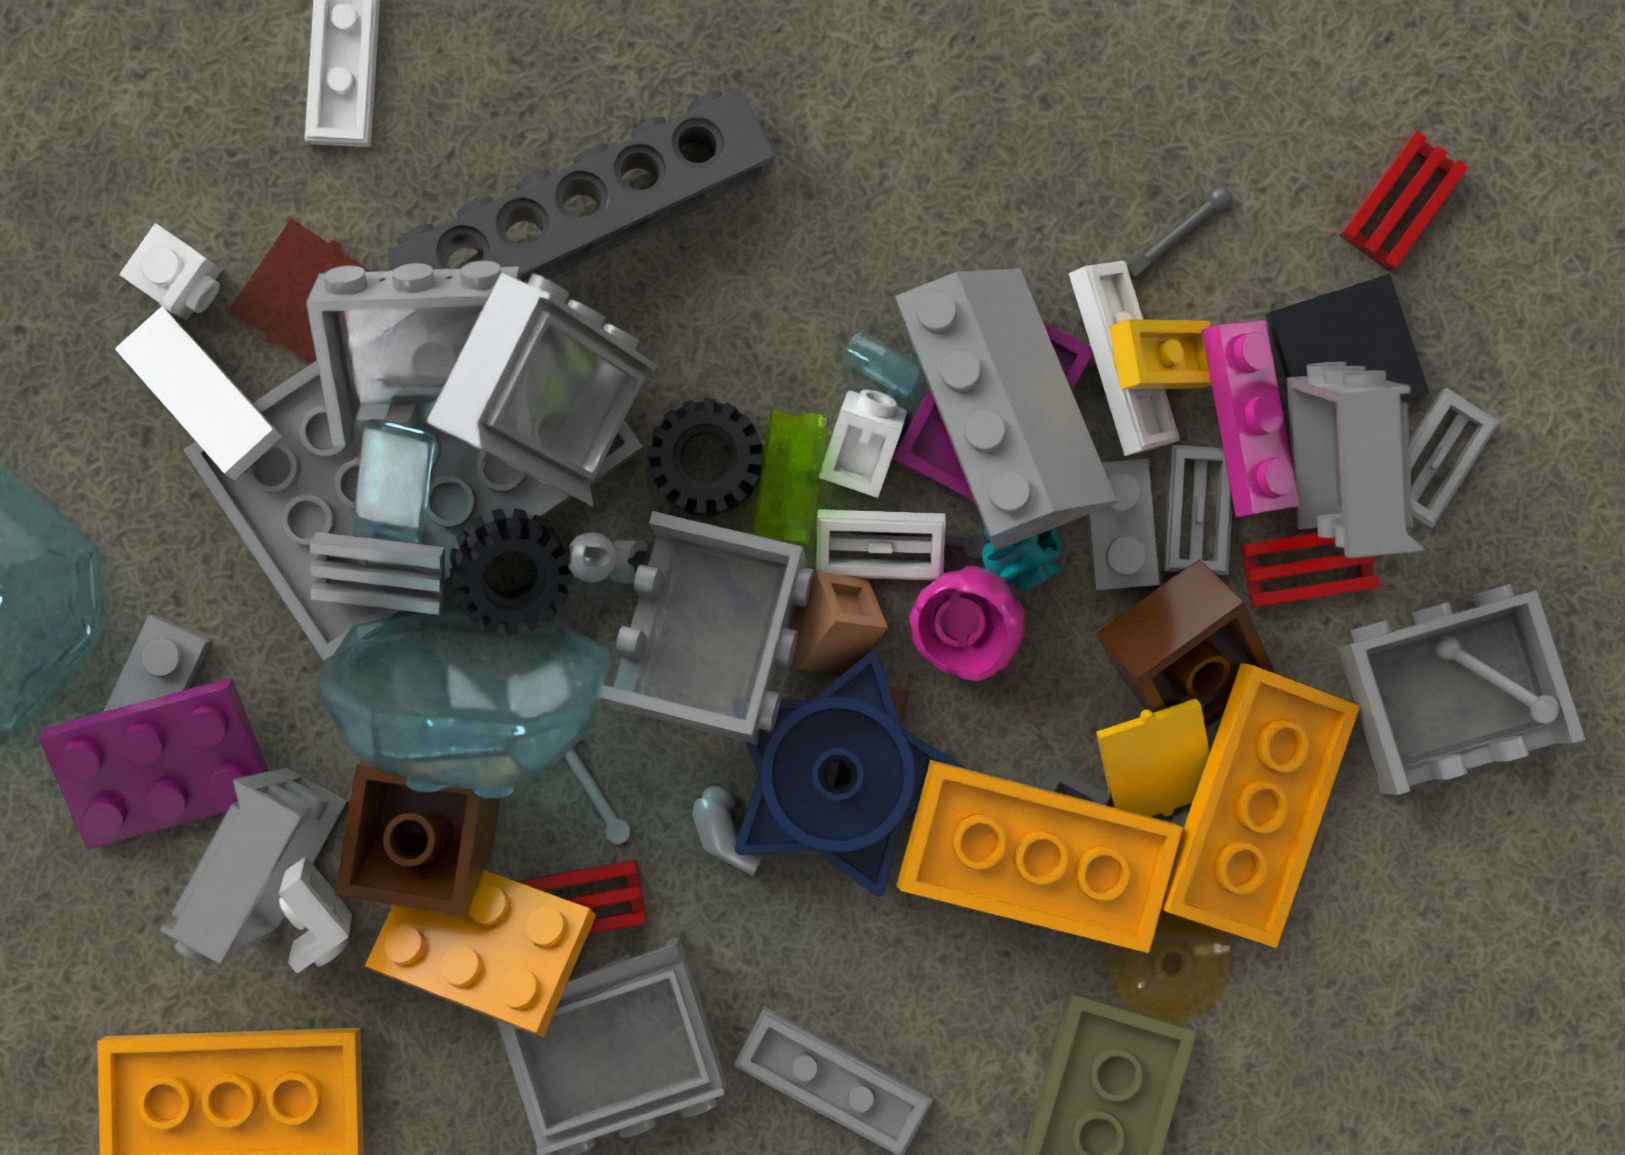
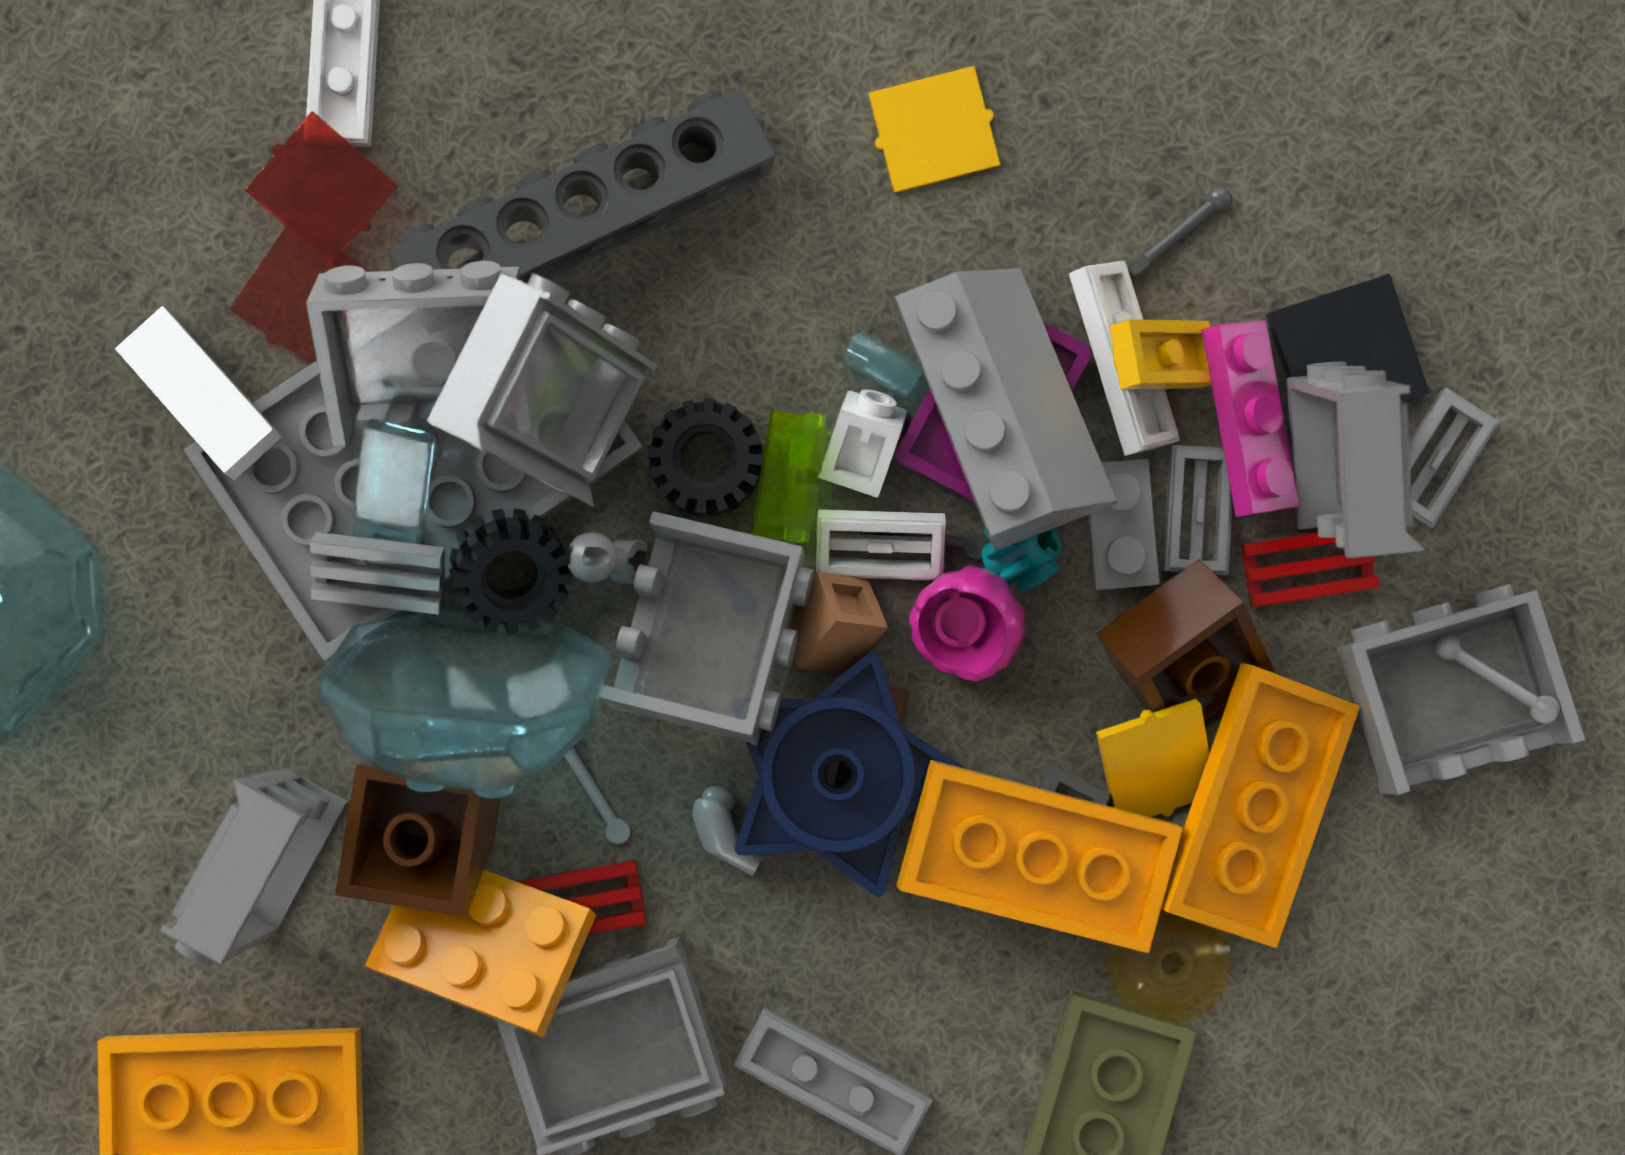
magenta plate [38,678,269,850] -> none
light grey plate [103,615,212,712] -> none
white bracket [119,223,223,320] -> none
white bracket [279,856,353,973] -> none
red tile [1339,130,1468,272] -> none
none -> clear red piece [245,111,399,265]
none -> yellow piece [868,66,1000,194]

